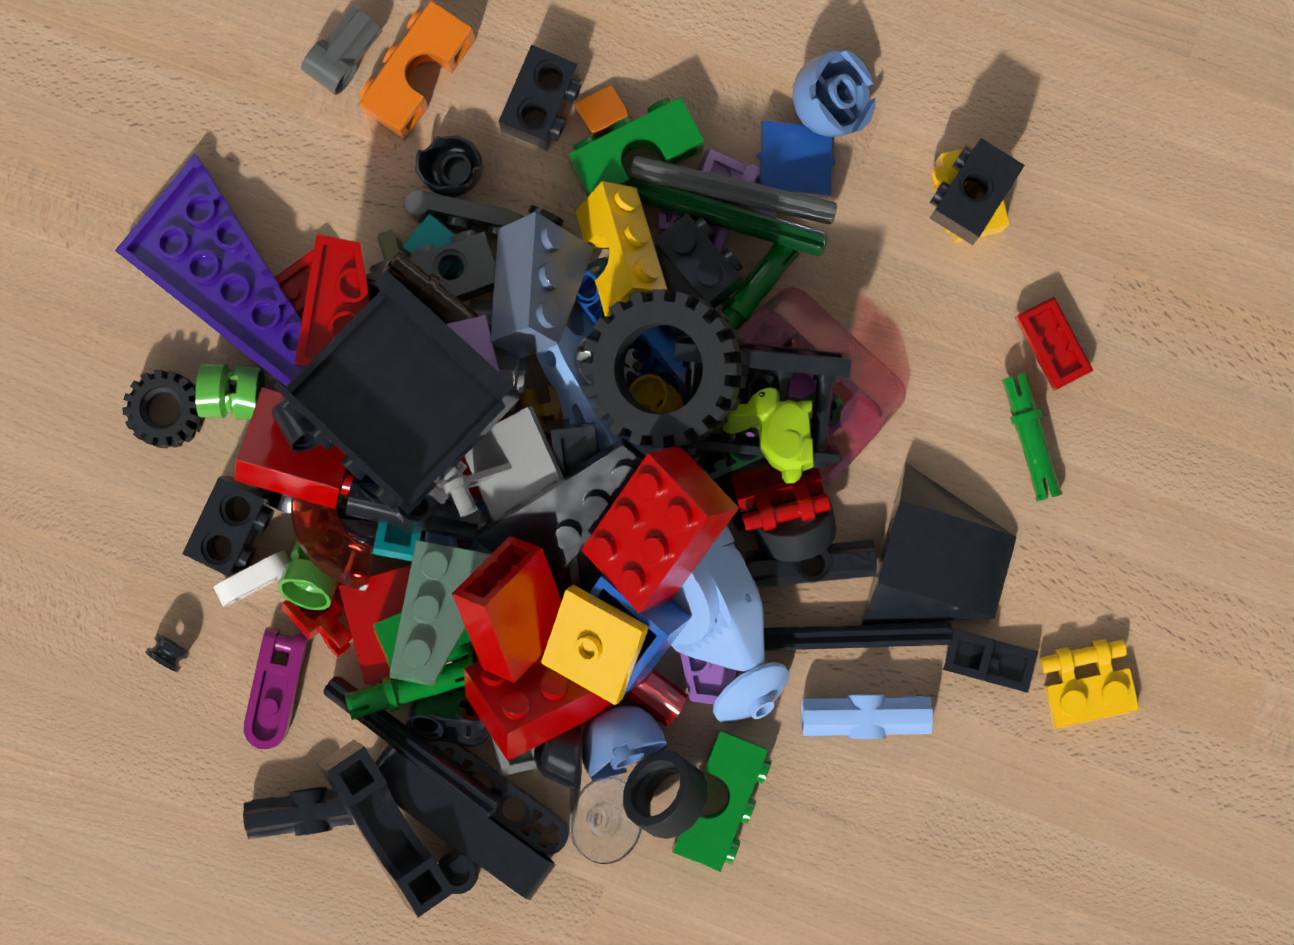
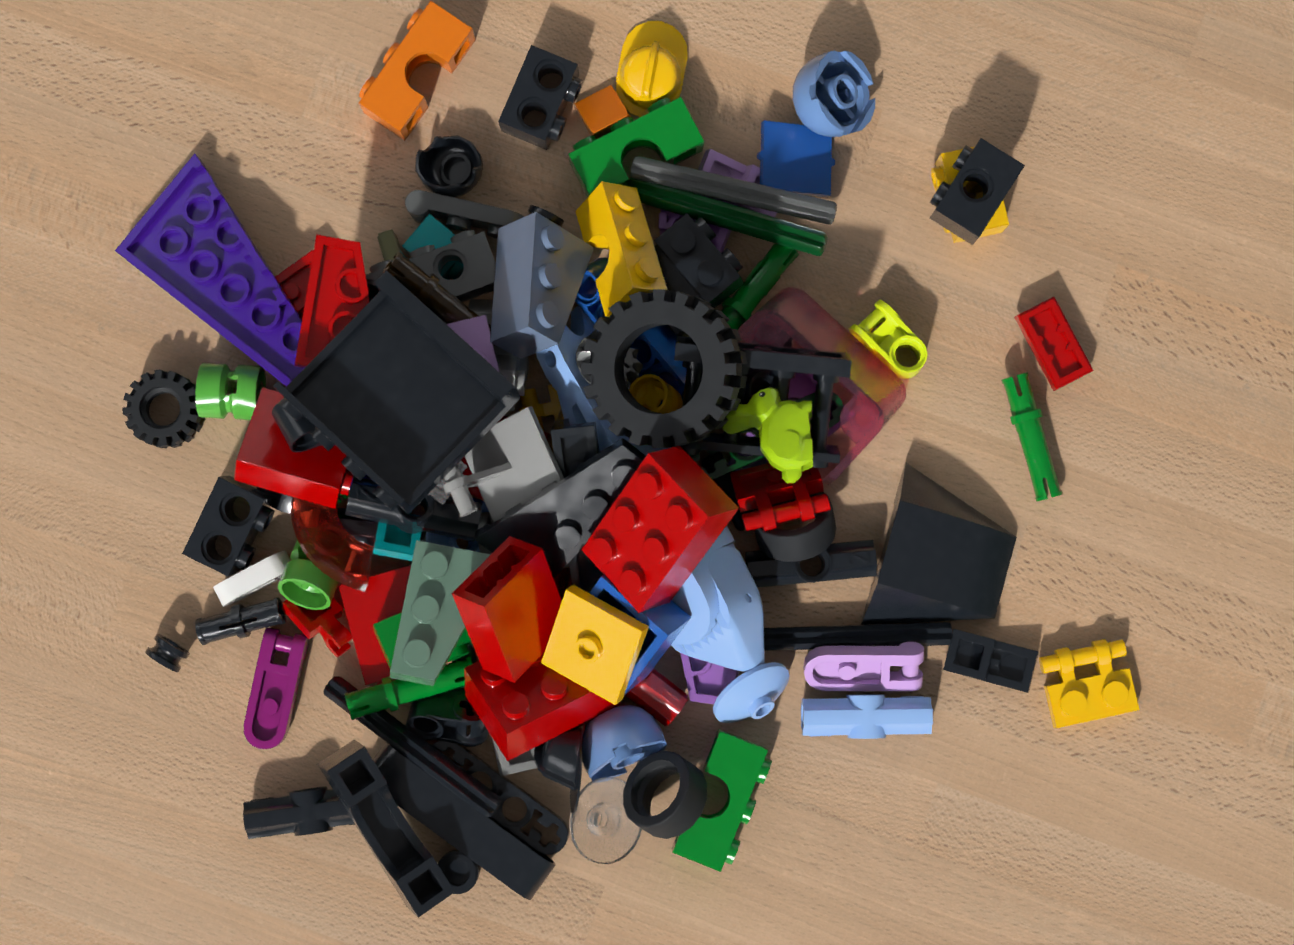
dark grey piece [301,6,382,95] -> none
none -> black pin [195,597,286,645]
none -> yellow piece [616,21,687,117]
none -> lavender plate [804,641,924,691]
none -> neon yellow piece [848,299,928,379]

